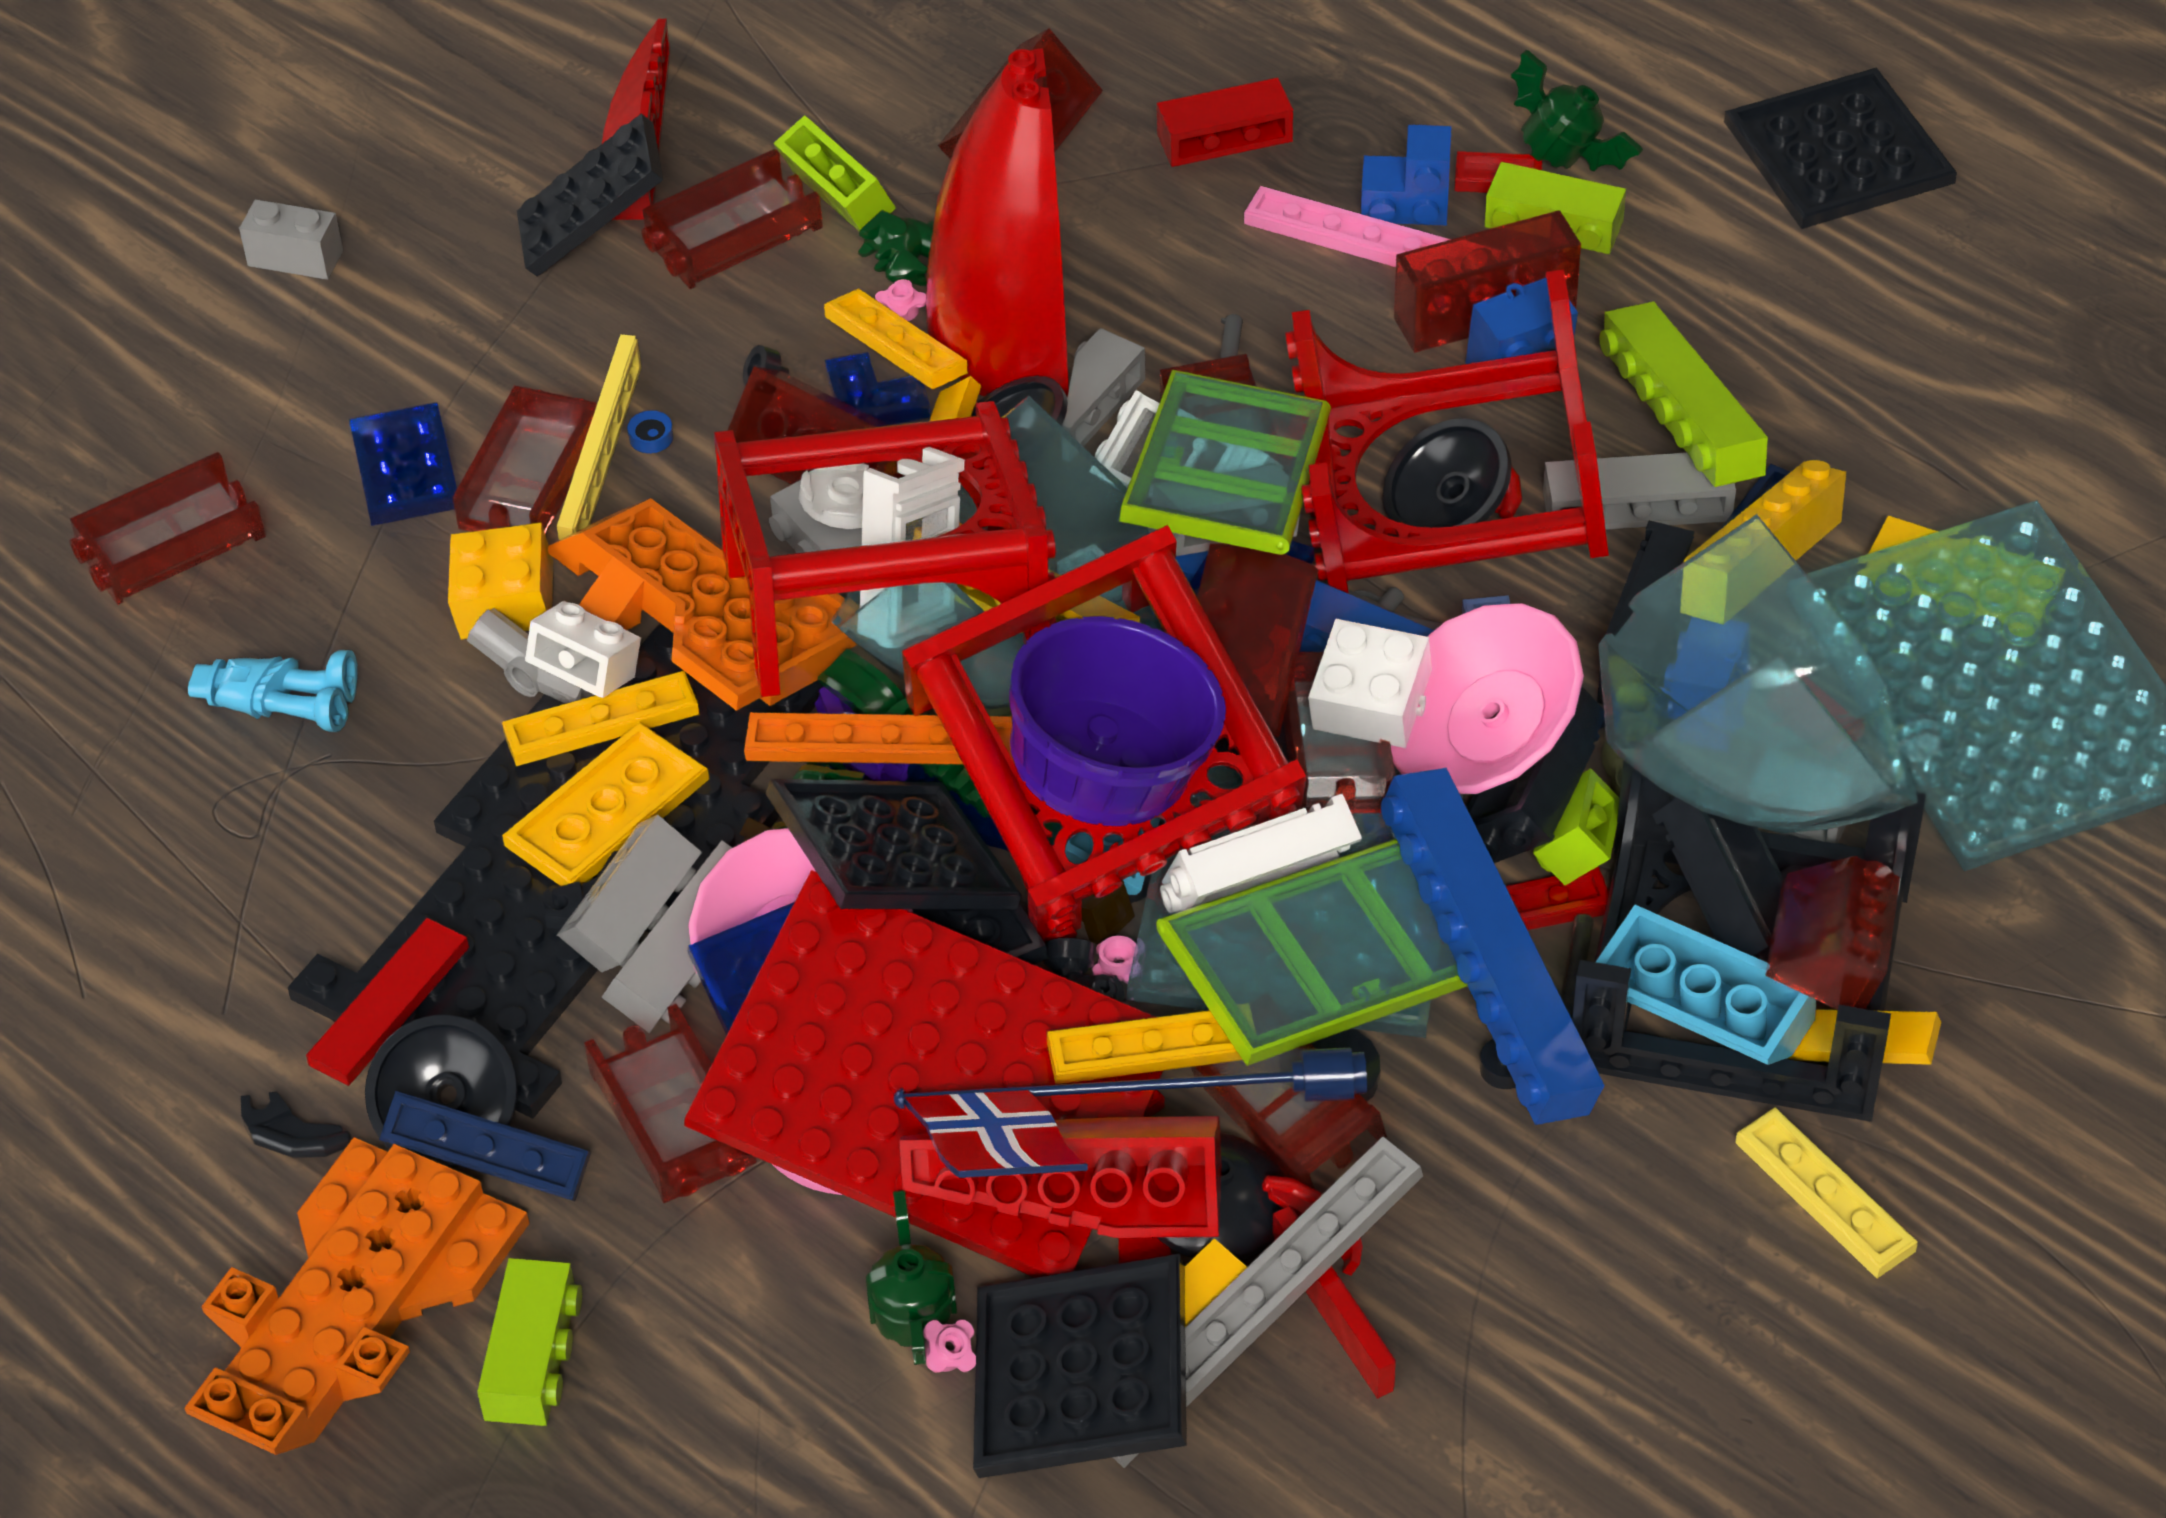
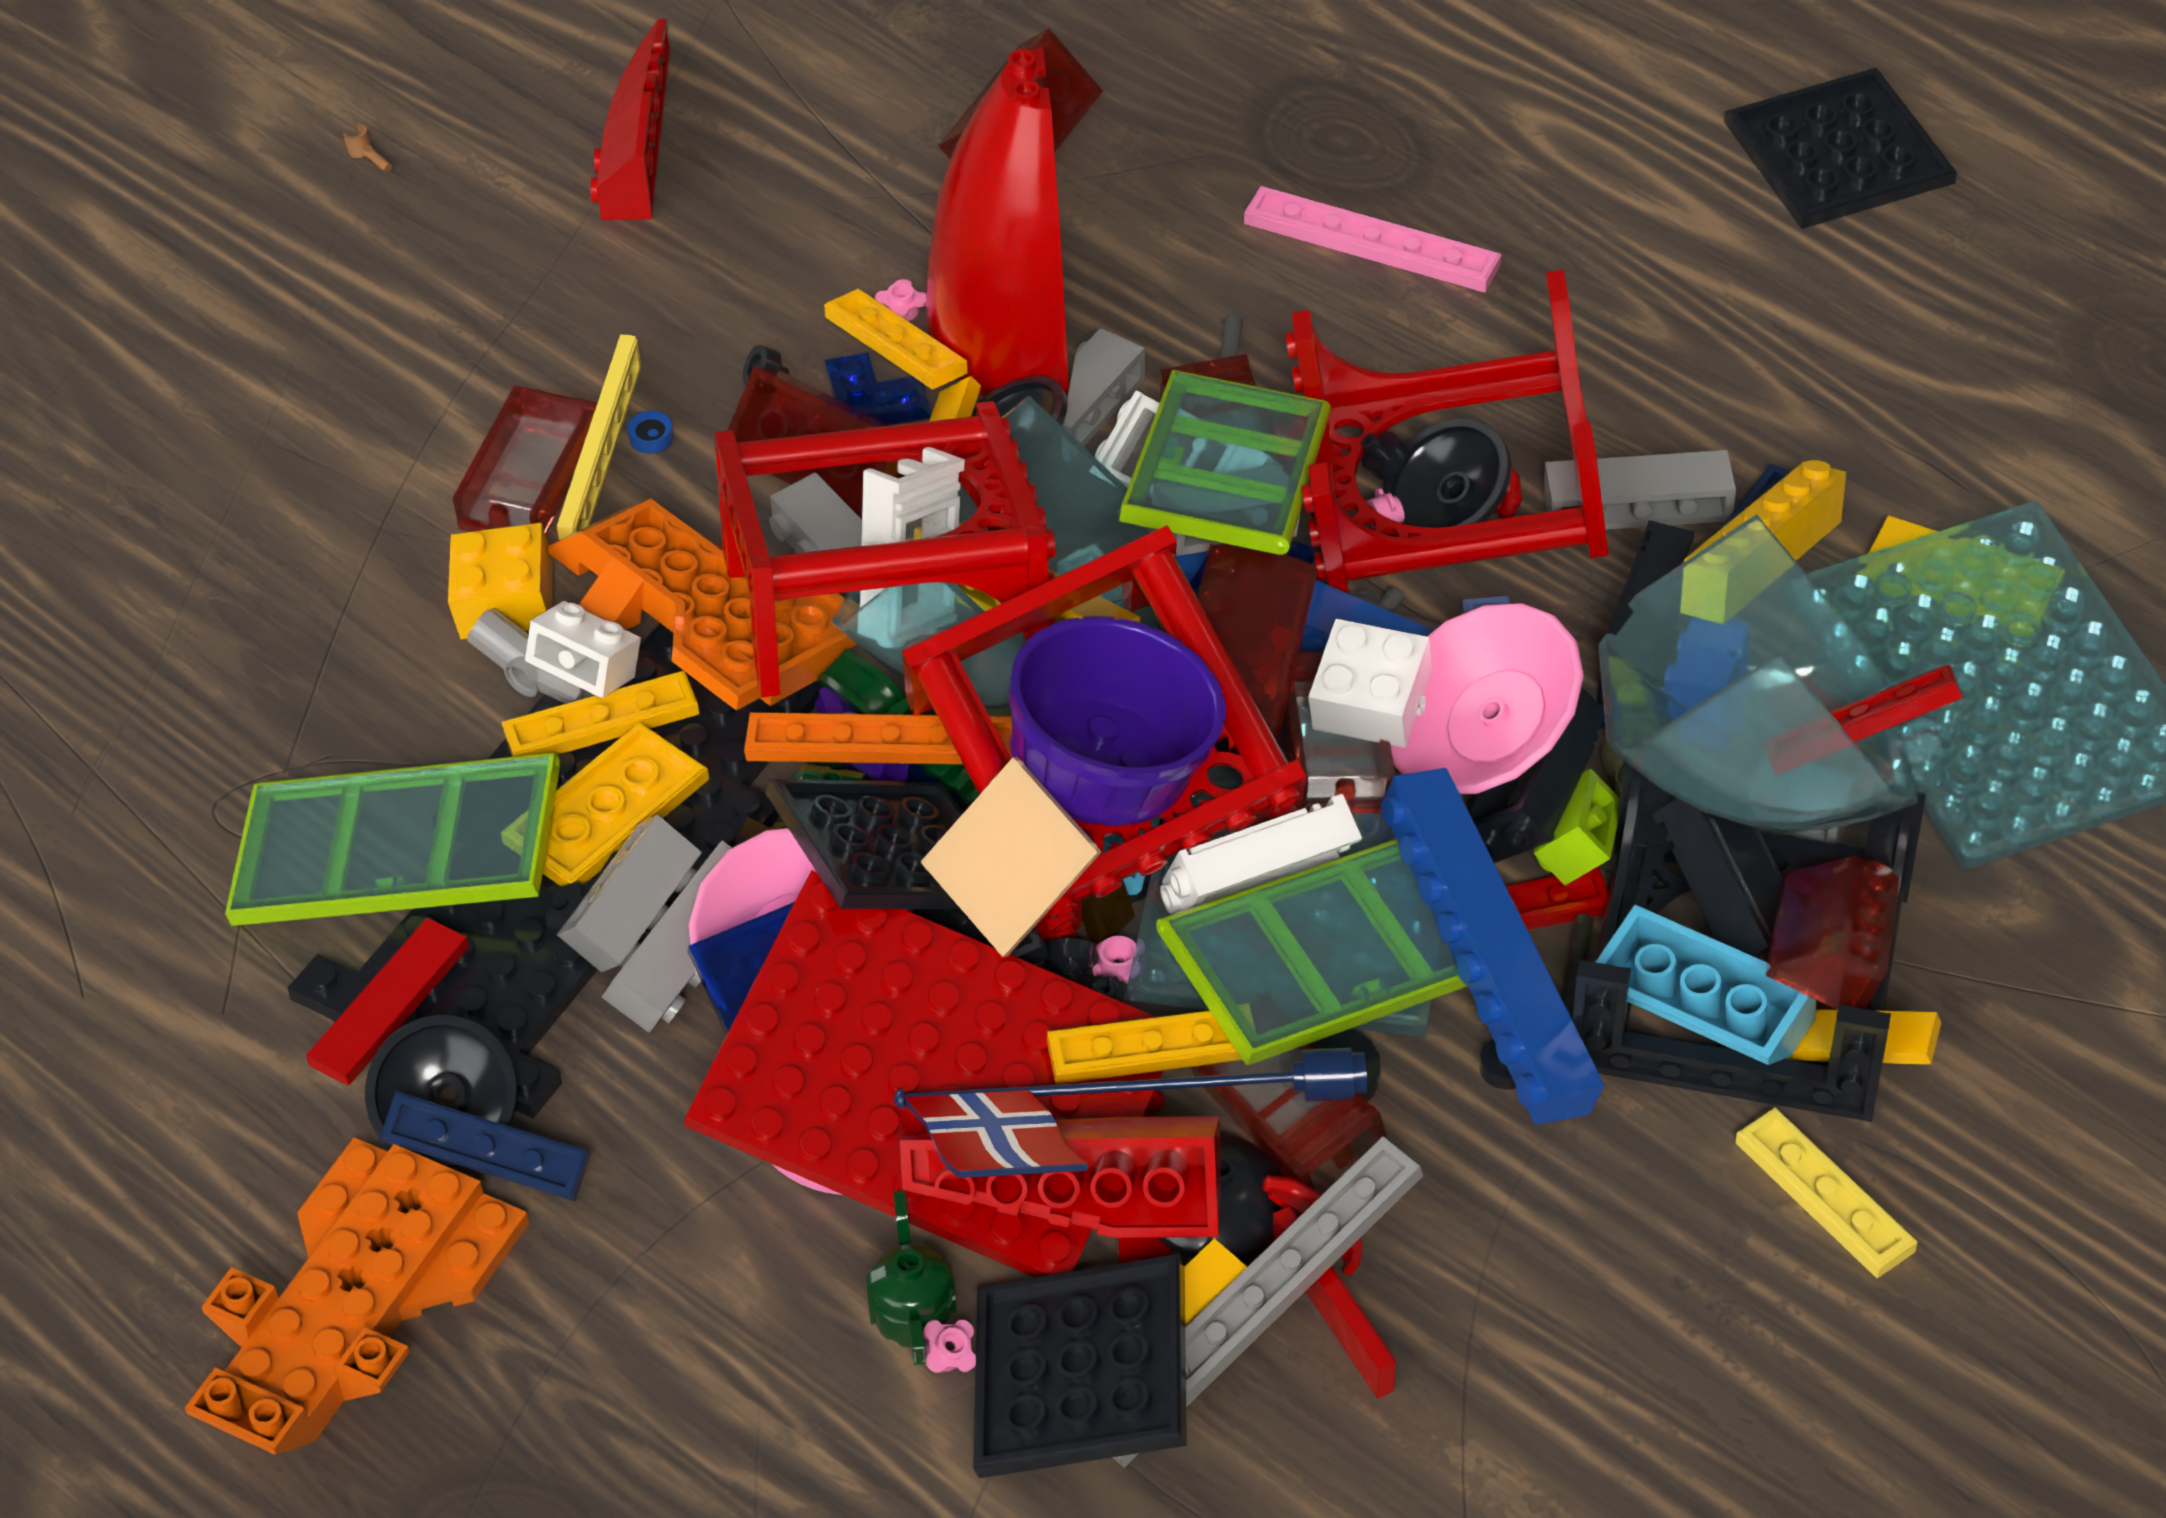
clear red door [69,452,266,605] -> none
medium azure piece [188,650,357,732] -> none
light grey brick [239,199,343,280] -> none
black piece [241,1091,352,1158] -> none
clear blue plate [349,402,461,526] -> none
lime brick [477,1258,582,1426] -> none
black plate [517,113,664,277] -> none
door [584,1004,757,1203] -> none
clear red door [641,149,823,289] -> none
lime brick [773,115,896,232] -> none
white tile [798,463,869,529] -> none
dark green animal [858,210,934,286] -> none
red brick [1157,77,1293,167] -> none
blue brick [1361,125,1451,226] -> none
clear red brick [1394,210,1581,353] -> none
red tile [1455,151,1542,193] -> none
blue brick [1465,278,1578,364] -> none
lime brick [1485,162,1626,255] -> none
dark green helmet [1511,50,1643,171] -> none
lime brick [1599,301,1768,487] -> none
none -> clear light blue door [225,752,560,926]
none -> medium nougat hand [343,124,392,173]
none -> tan piece [921,757,1102,957]
none -> black tile [1361,432,1408,480]
none -> bright pink plate [1367,488,1405,537]
none -> red tile [1764,664,1963,774]

